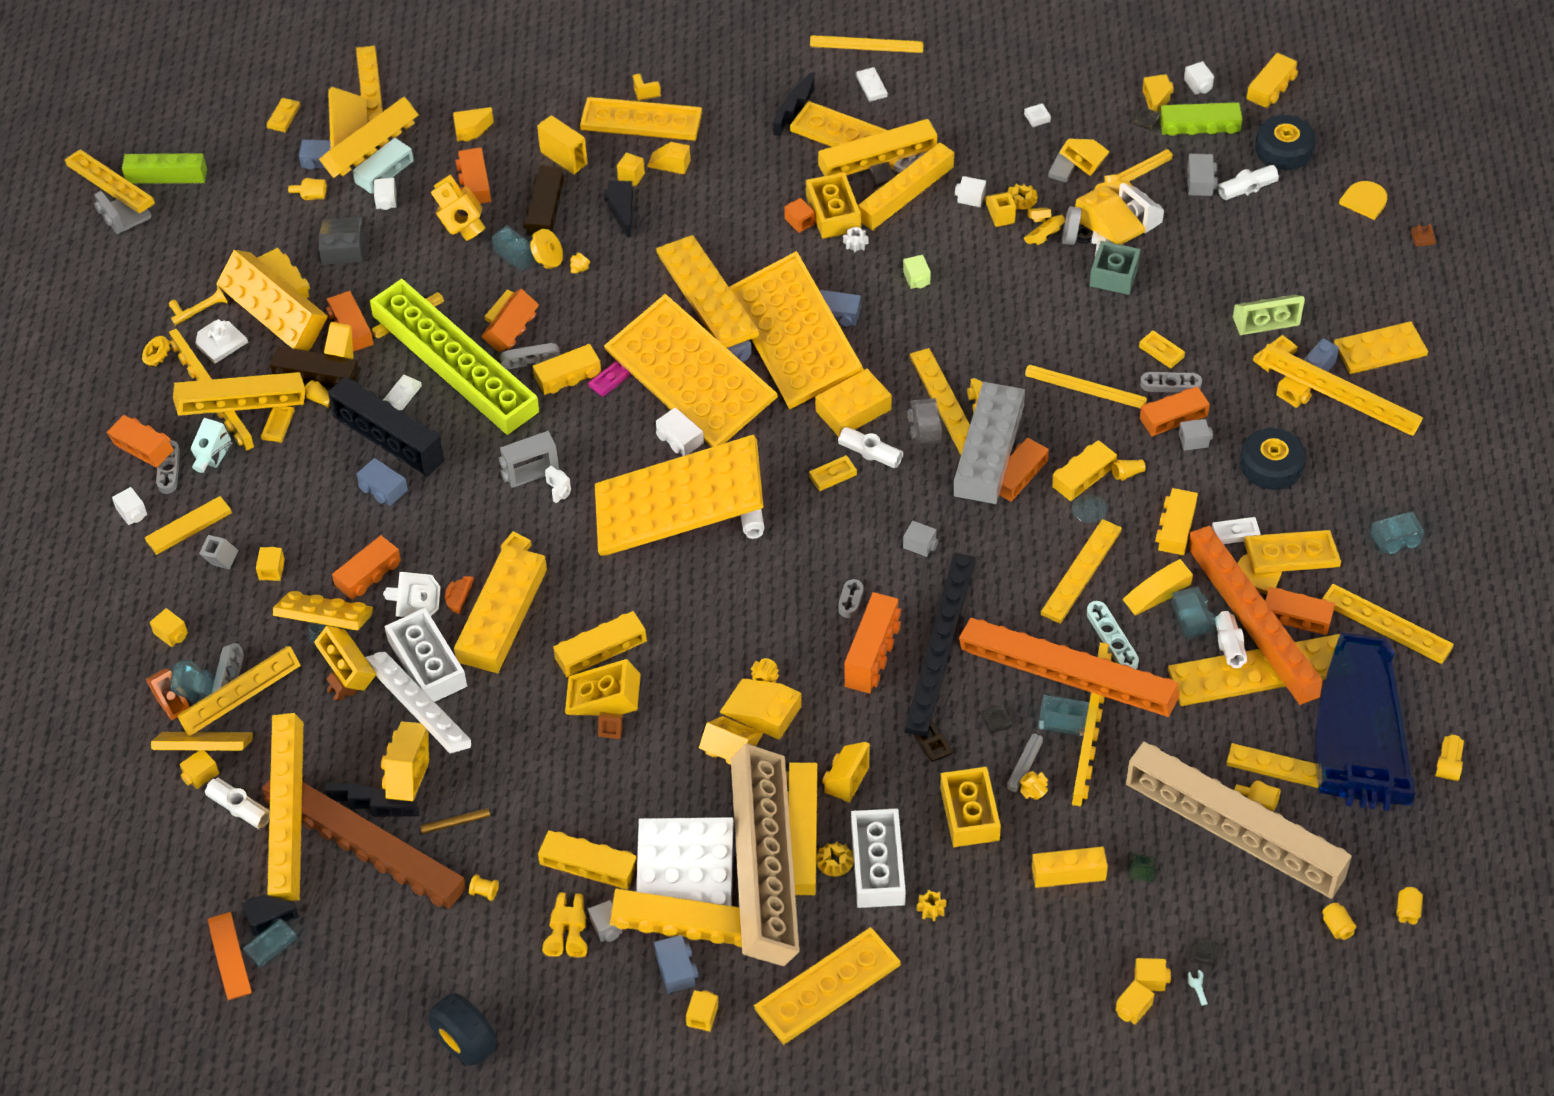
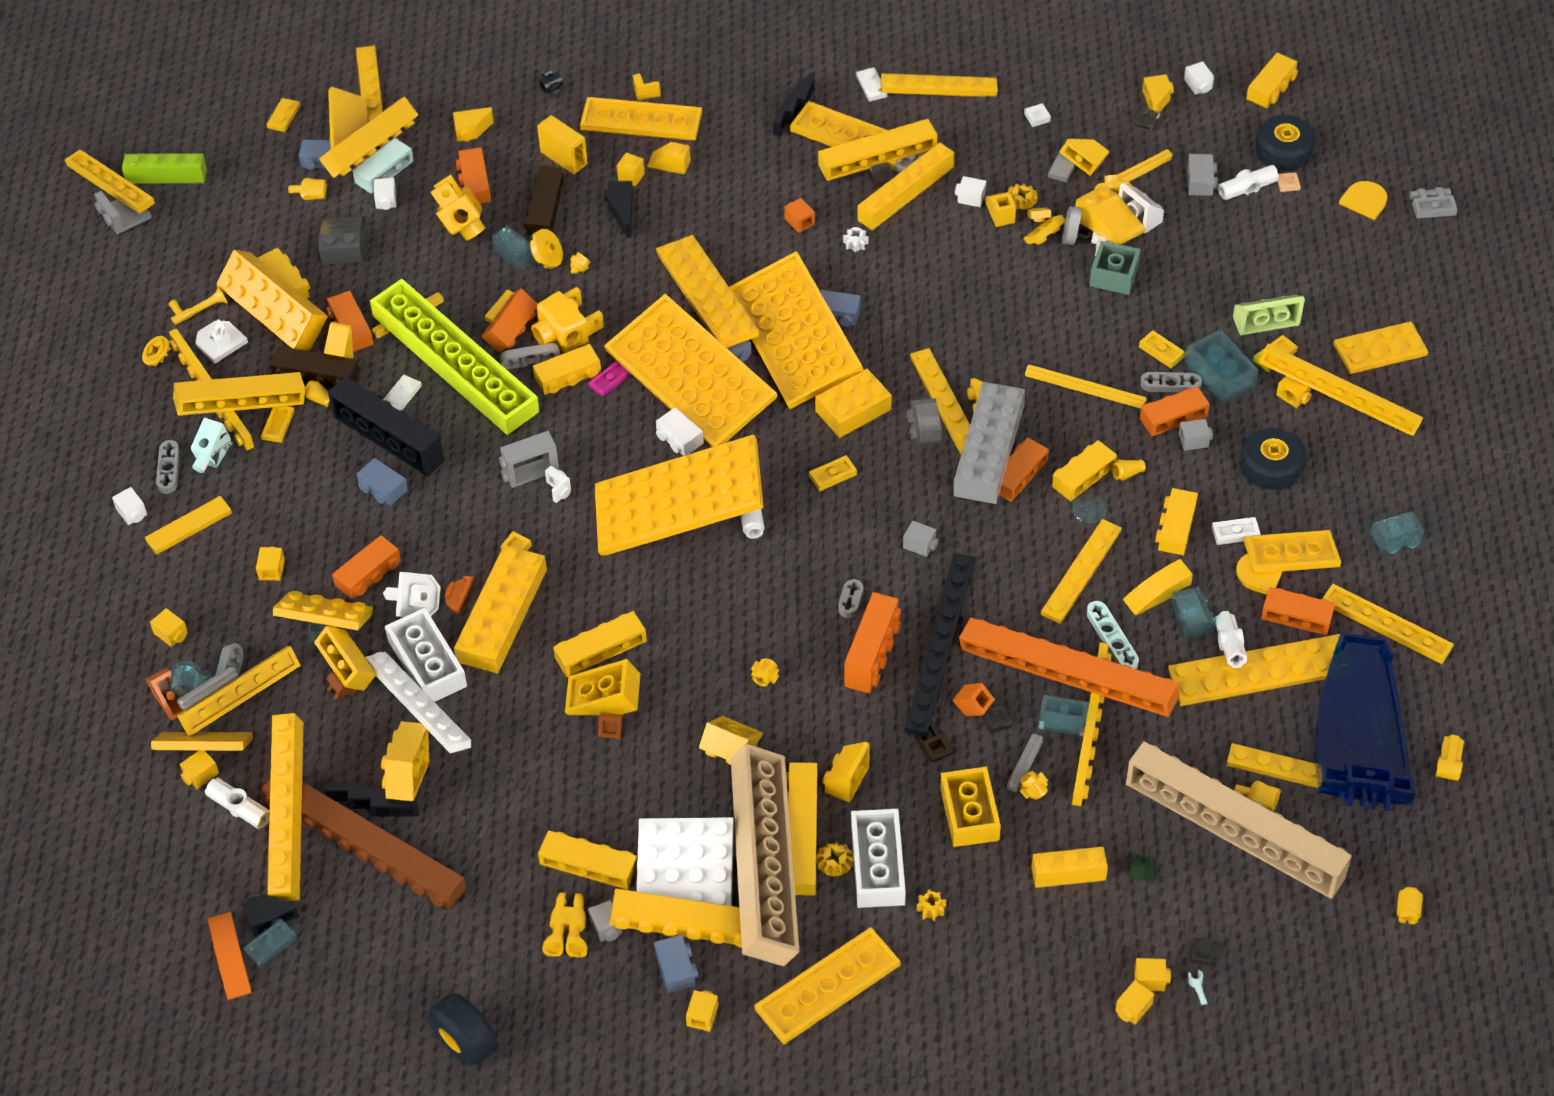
orange brick [107,415,174,468] -> none
light grey brick [199,535,239,569] -> none
pearl gold bar [420,808,490,835] -> none
yellow bush [469,874,499,901] -> none
yellow slope [720,678,802,740] -> none
yellow brick [806,172,861,239] -> none
yellow axle [810,35,923,53] -> none
white piece [838,427,903,468] -> none
yellowish green brick [903,255,931,289] -> none
lime brick [1160,103,1242,136] -> none
orange brick [1189,526,1323,705] -> none
sand blue brick [1303,339,1339,371] -> none
yellow brick [1322,903,1356,940] -> none
dark orange tile [1411,224,1436,246] -> none
none -> light grey axle [177,667,238,710]
none -> yellow piece [531,287,604,353]
none -> black gear [539,70,563,94]
none -> yellow plate [881,73,998,96]
none -> orange brick [953,683,995,716]
none -> clear light blue brick [1184,329,1259,403]
none -> light nougat tile [1277,172,1301,192]
none -> light grey plate [1409,187,1458,219]

